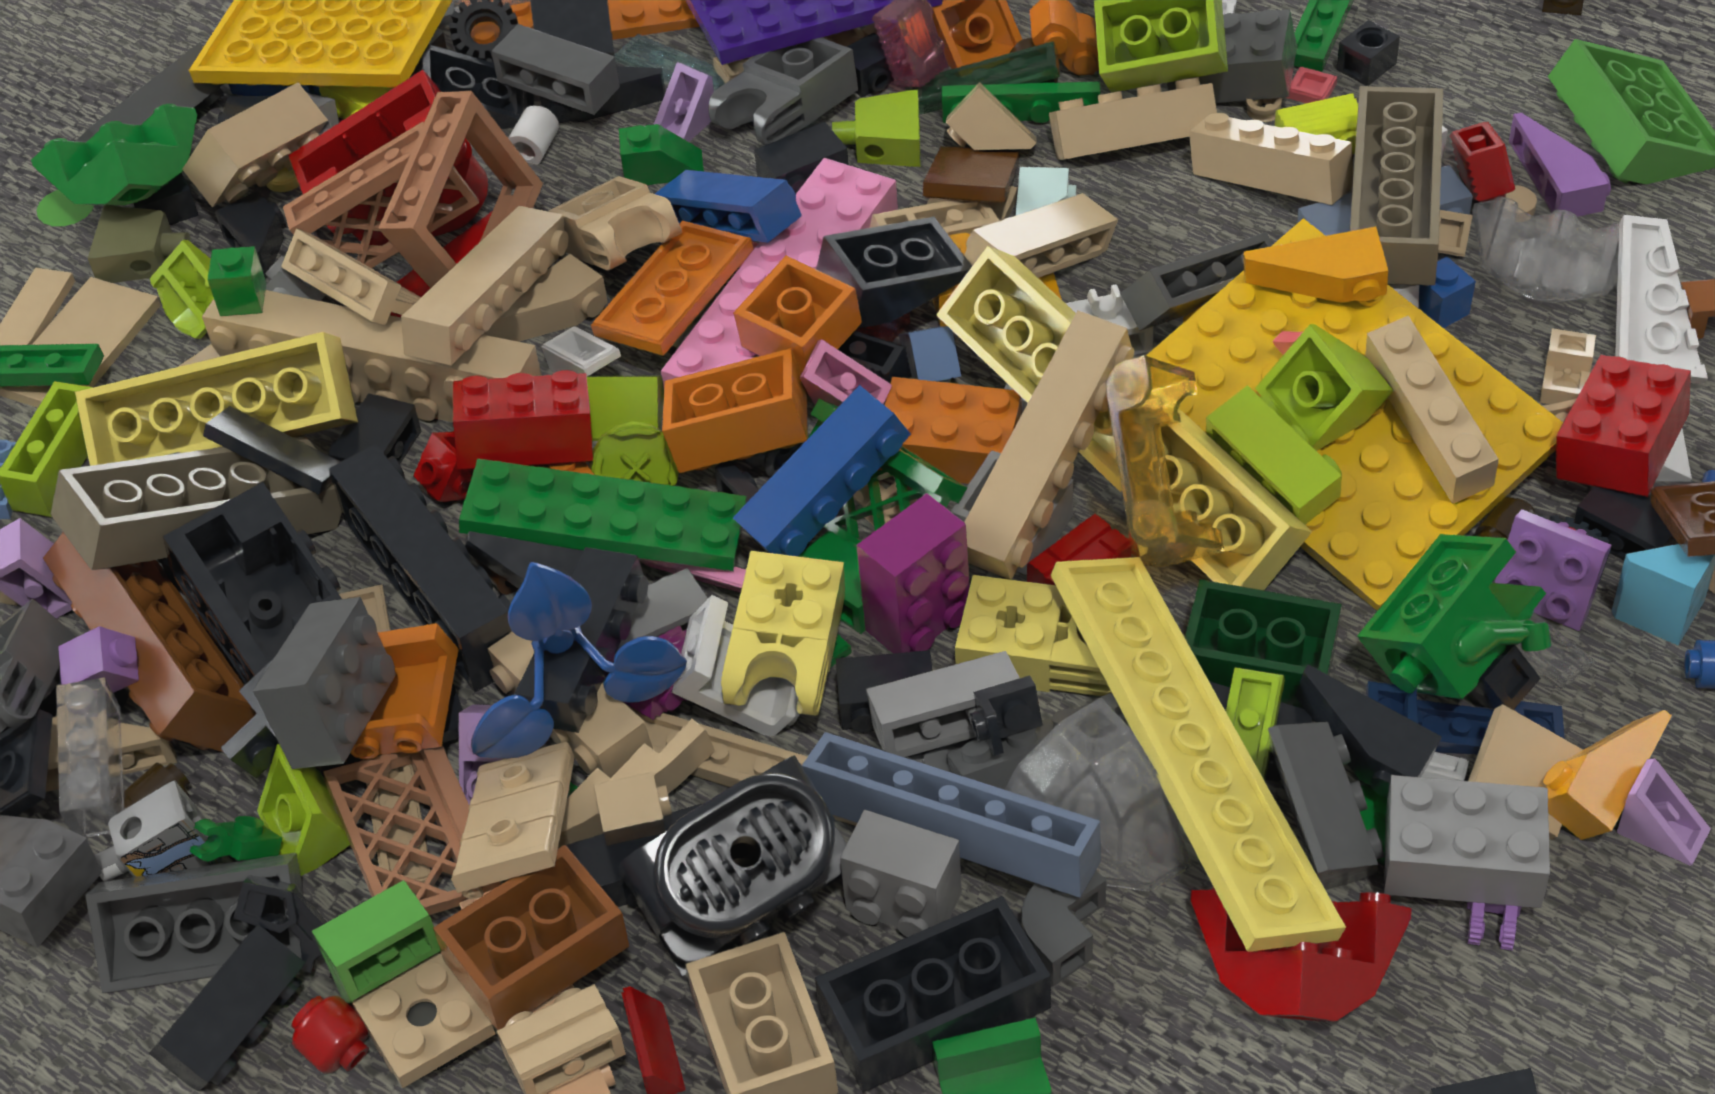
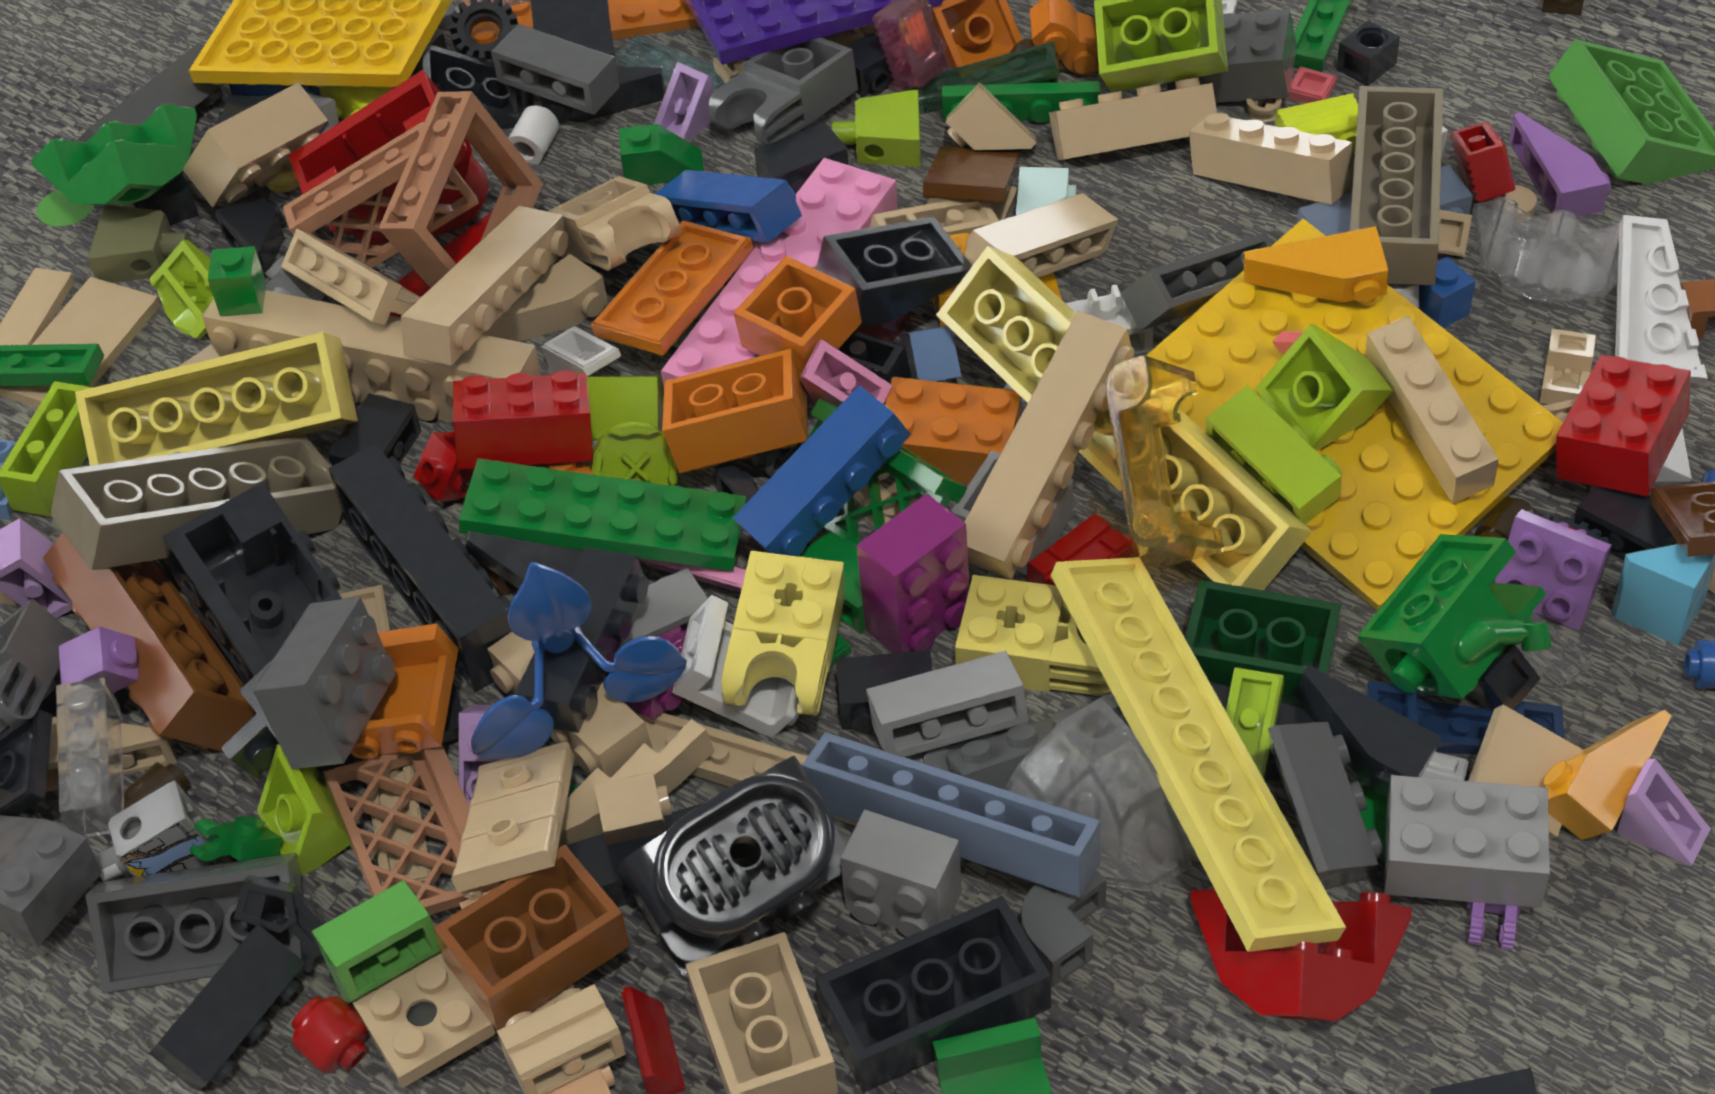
black tile [203,406,341,494] -> none
black bracket [970,675,1043,756] -> none

